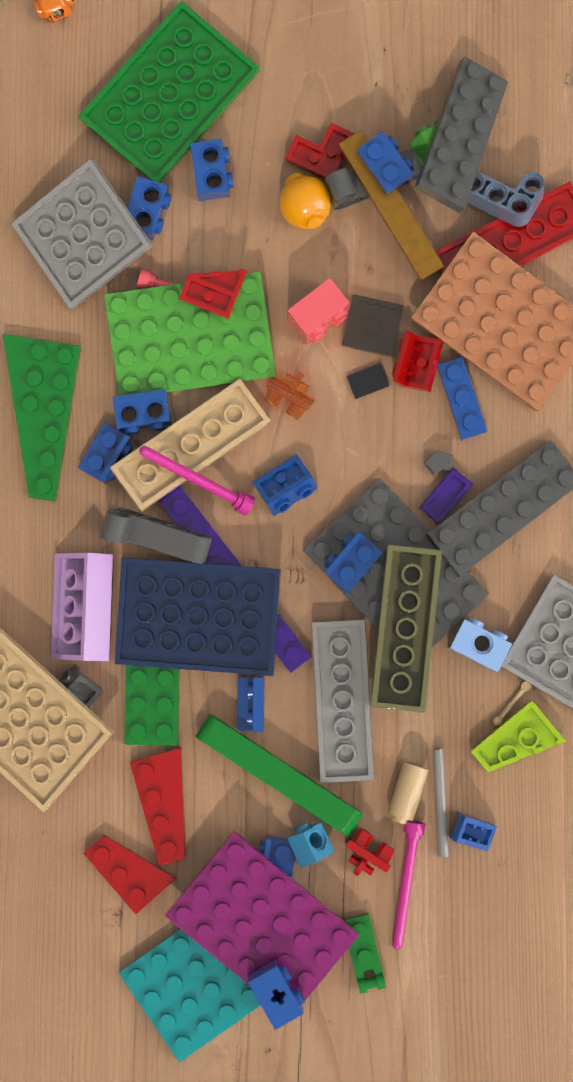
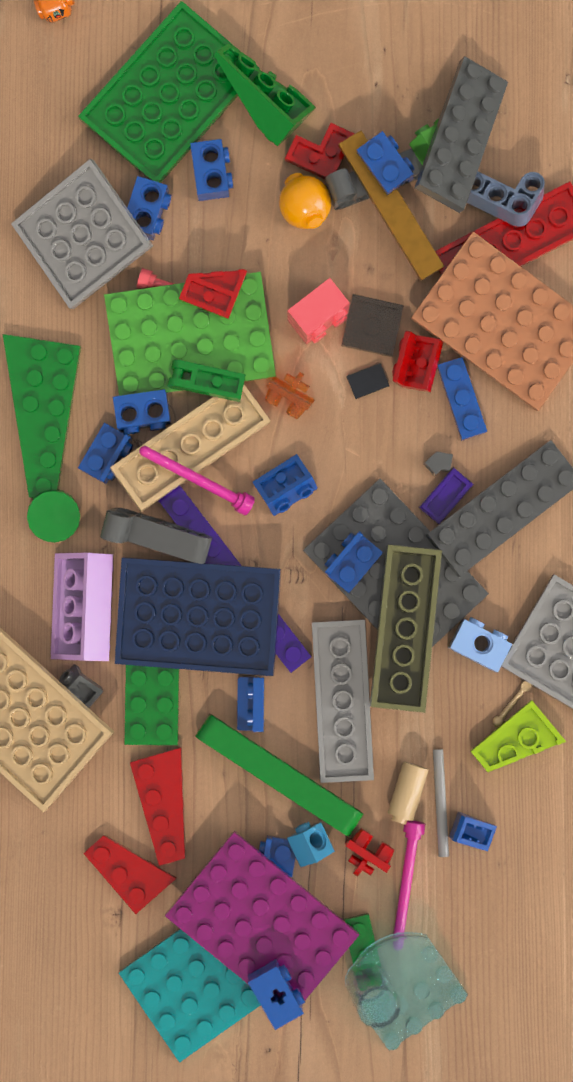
none -> green tile [27,490,80,543]
none -> green plate [167,360,246,402]
none -> green wedge [214,43,316,146]
none -> clear light blue piece [345,932,468,1050]

